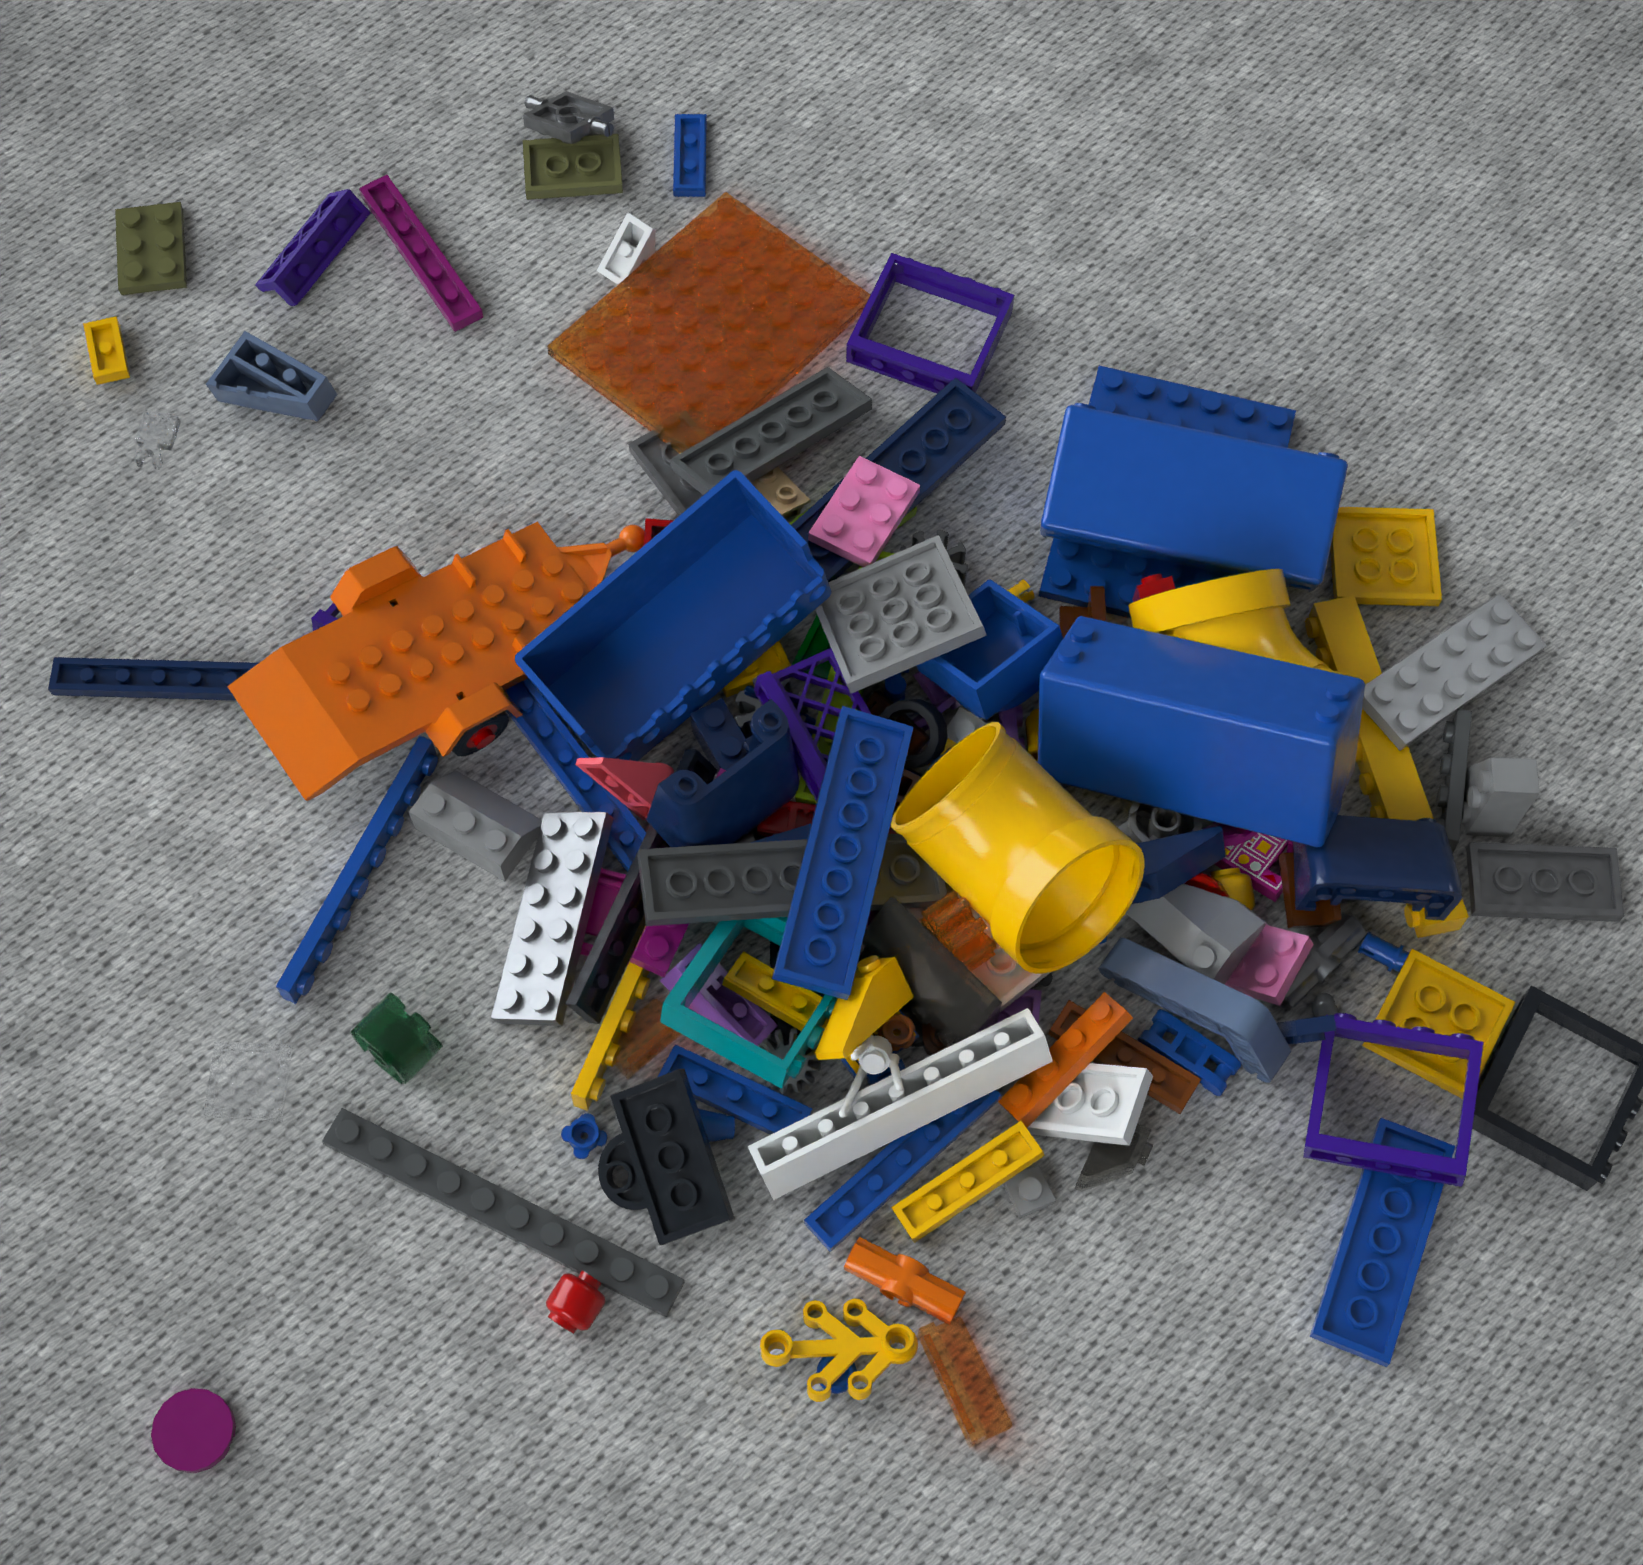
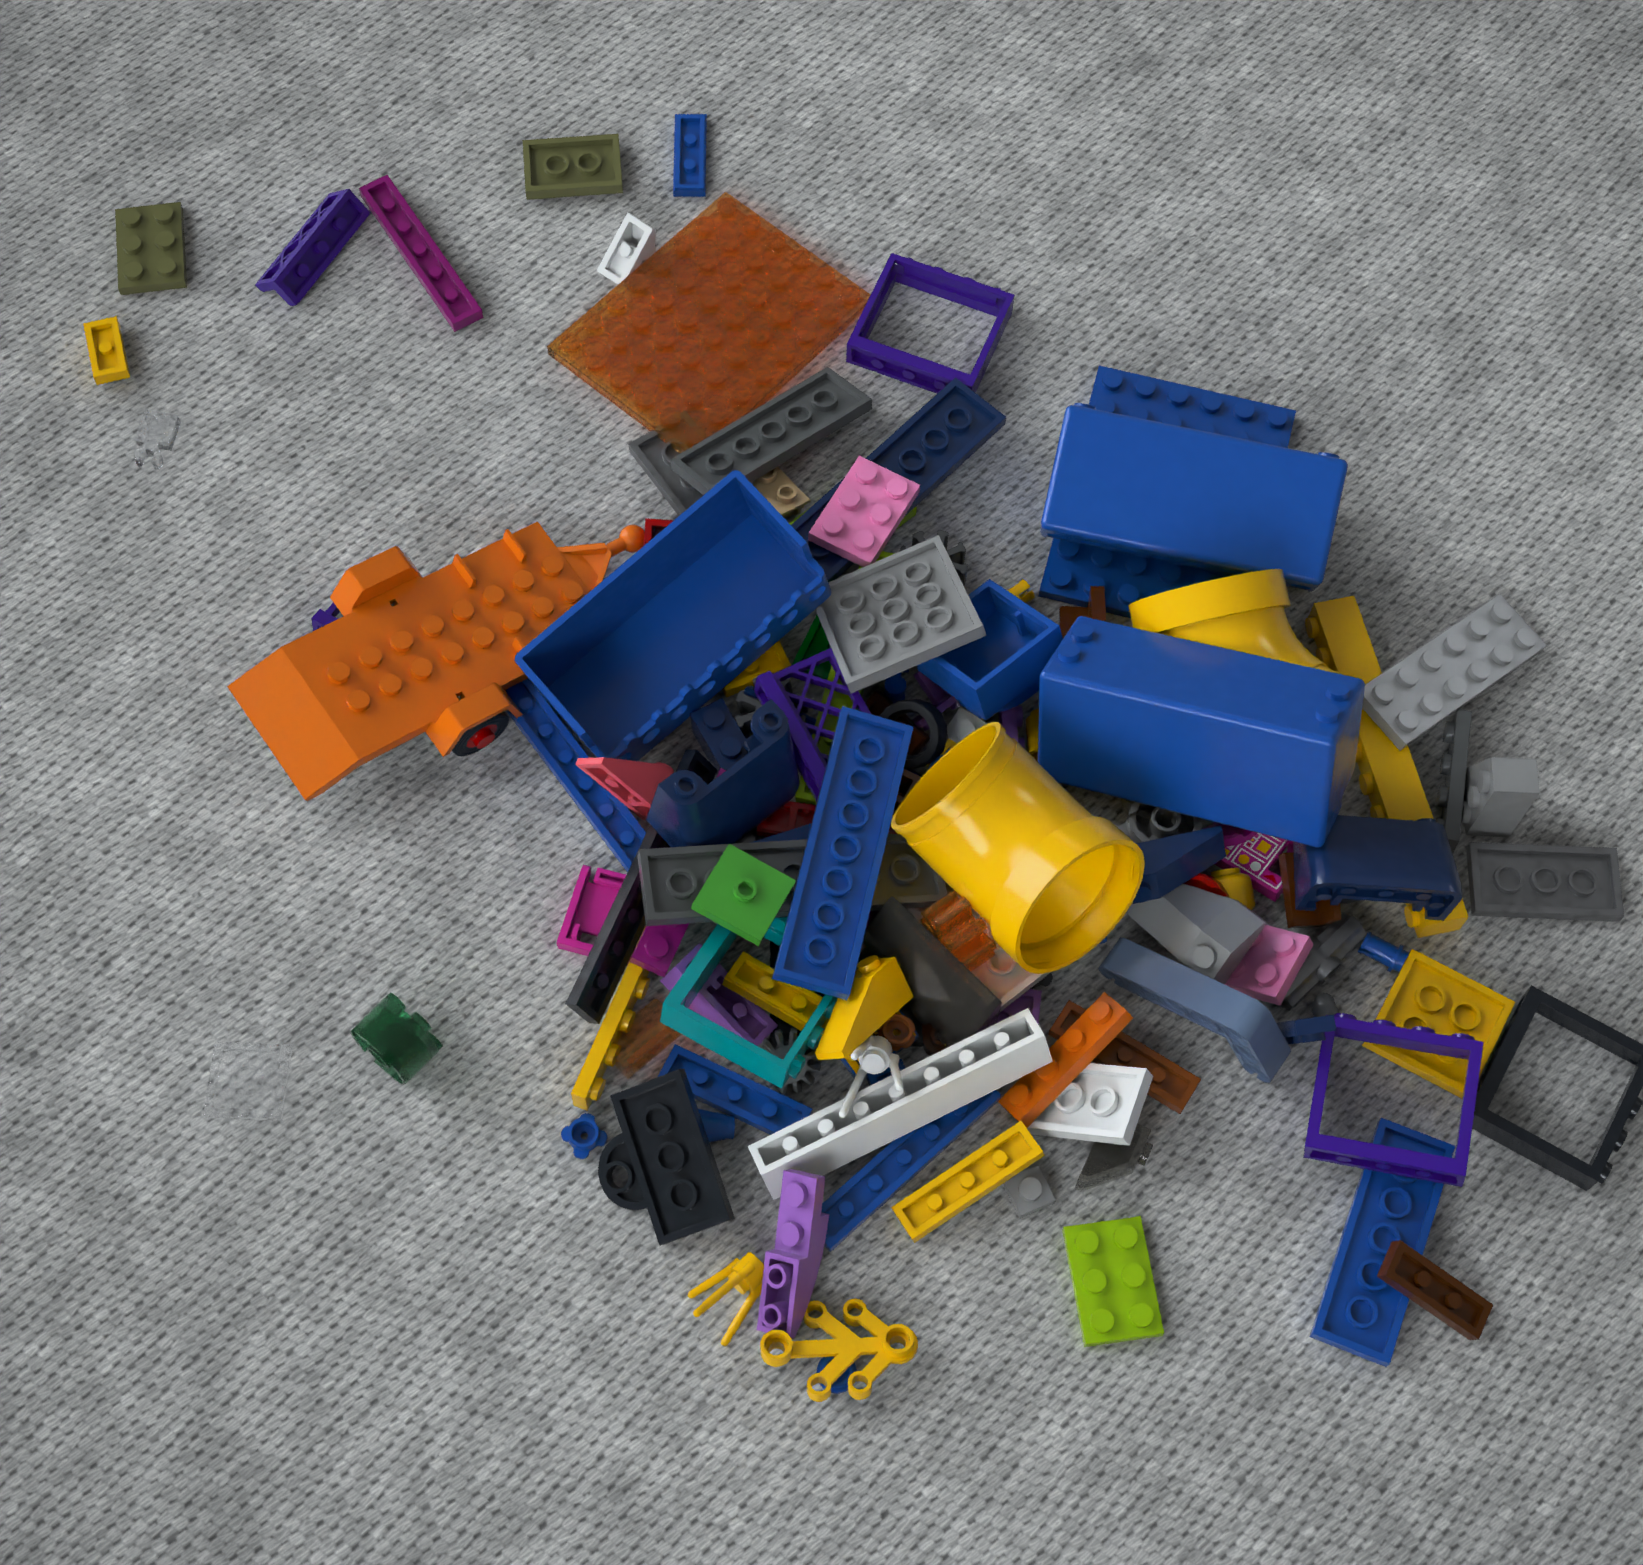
dark blue plate [48,657,258,700] -> none
magenta tile [151,1388,236,1473] -> none
sand blue wedge [206,331,337,421] -> none
blue plate [276,735,438,1004] -> none
dark grey plate [322,1108,685,1317] -> none
light grey slope [409,770,542,882] -> none
plate [491,812,613,1026] -> none
flat silver plate [523,91,614,144] -> none
red head [546,1271,606,1334] -> none
orange piece [844,1237,966,1325] -> none
clear orange panel [917,1317,1012,1448] -> none
red plate [1133,574,1175,602] -> none
blue plate [1137,1009,1241,1096] -> none
yellow plate [1330,507,1442,606] -> none
none -> yellow plant [688,1252,764,1346]
none -> bright green plate [691,844,796,946]
none -> medium lavender slope [757,1169,829,1339]
none -> lime plate [1062,1216,1164,1347]
none -> reddish brown plate [1377,1240,1493,1340]

